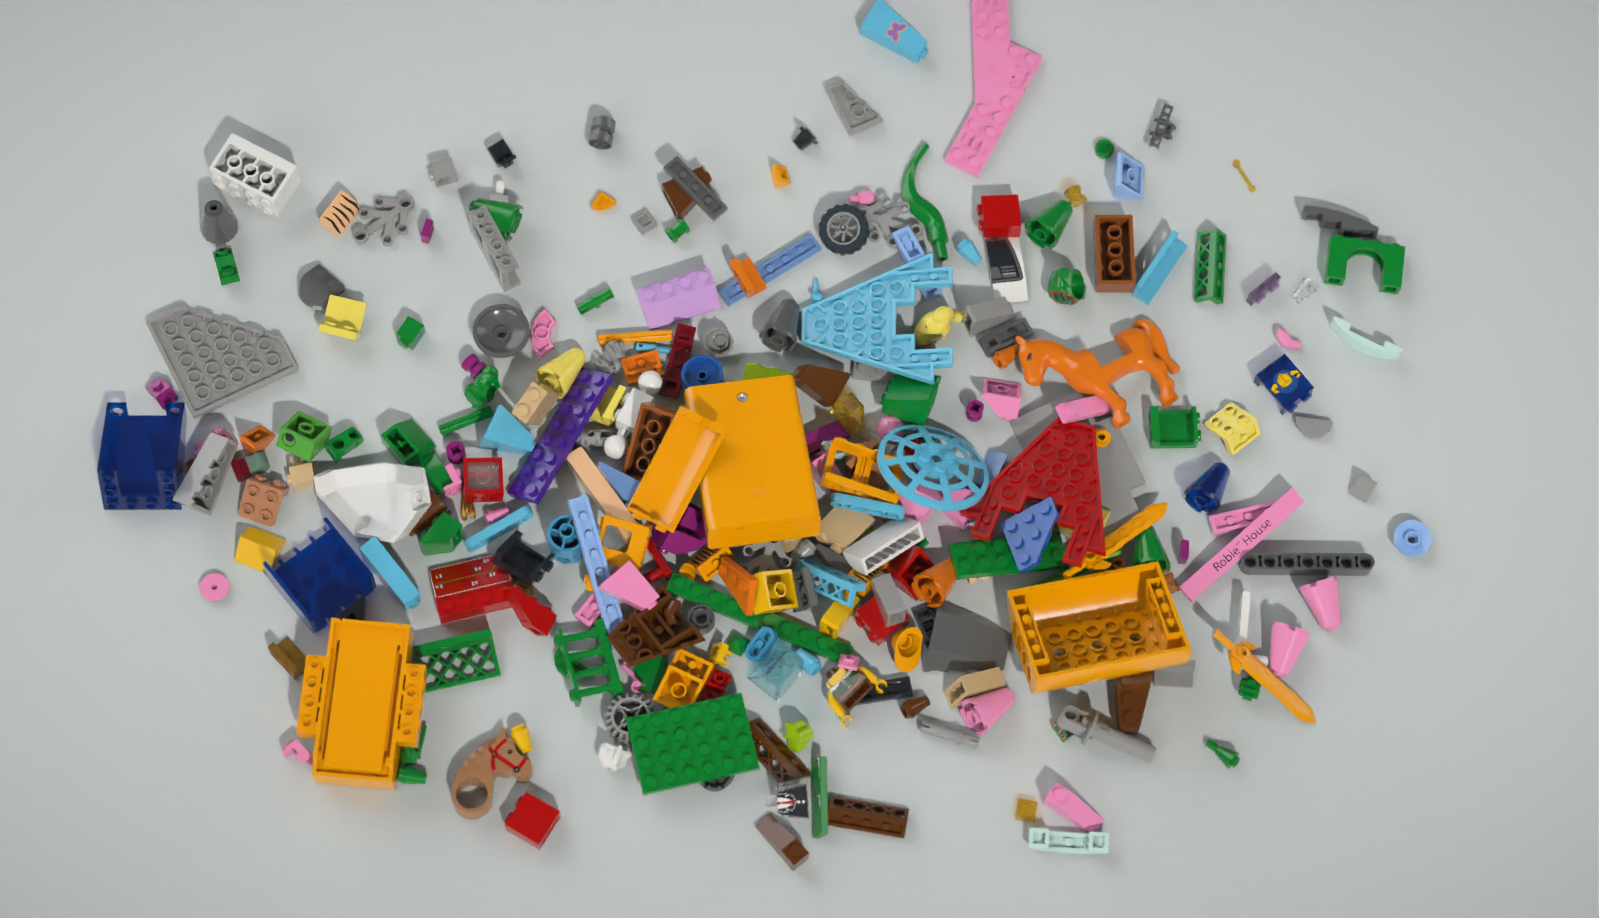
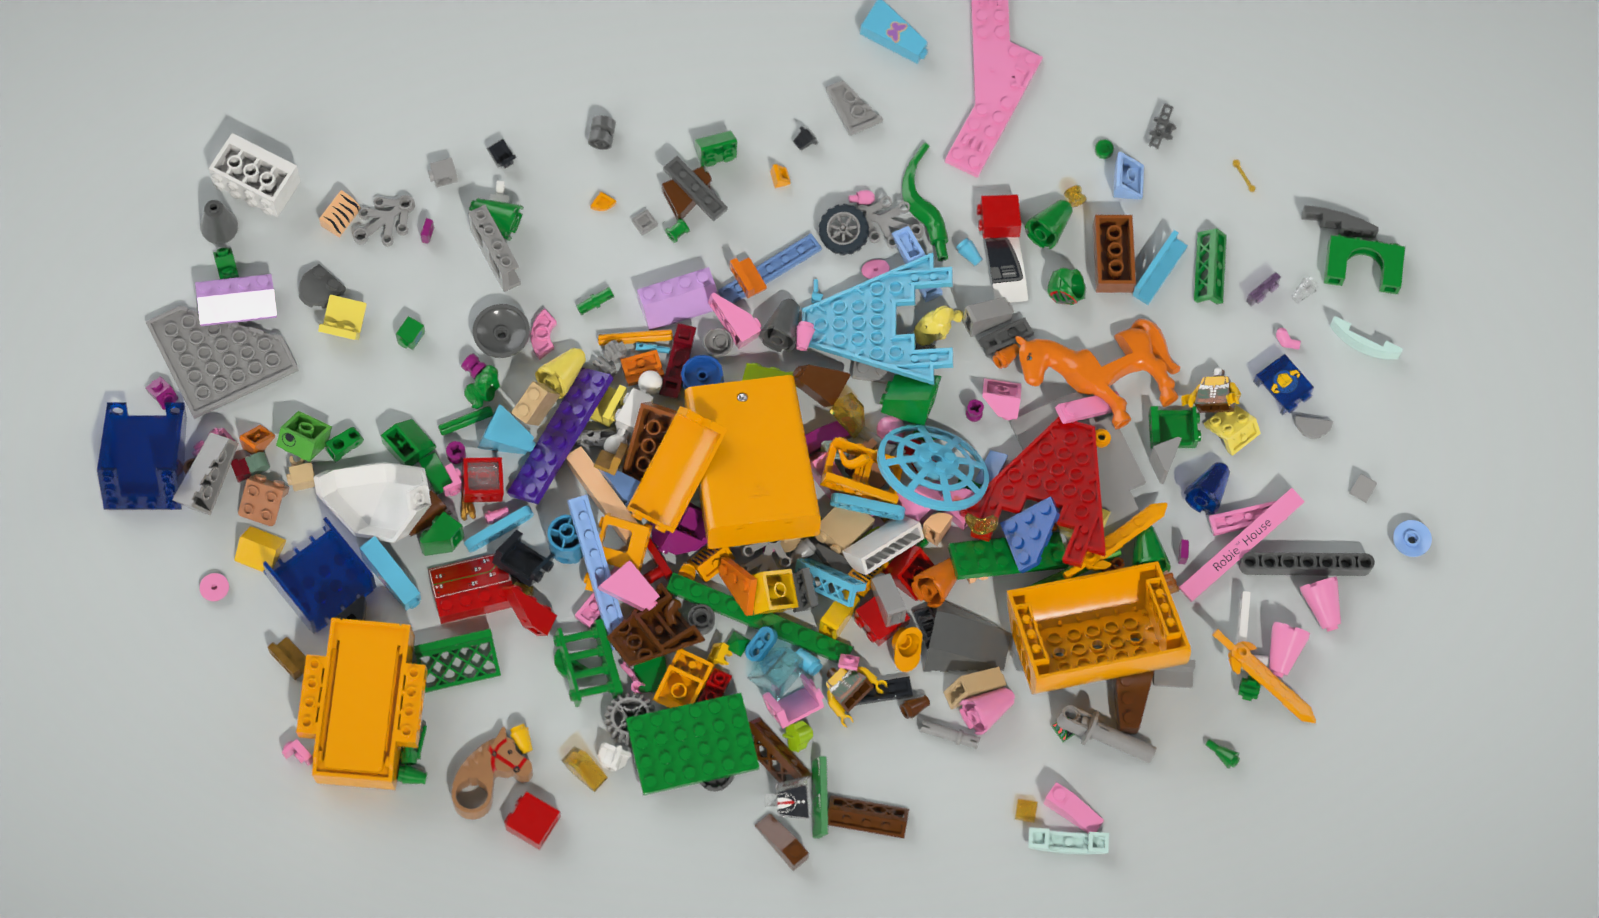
none -> slope [195,274,277,326]
none -> clear yellow slope [561,746,608,792]
none -> pearl gold panel [594,442,628,476]
none -> green slope [695,130,737,167]
none -> bright pink slope [708,293,761,350]
none -> bright pink panel [762,674,824,728]
none -> bright pink cone [796,321,815,351]
none -> light orange hair [838,449,870,469]
none -> bright pink piece [862,259,890,279]
none -> light nougat brick [922,513,953,546]
none -> clear yellow hair [965,513,999,535]
none -> light grey slope [1149,437,1182,484]
none -> torso [1181,368,1241,413]

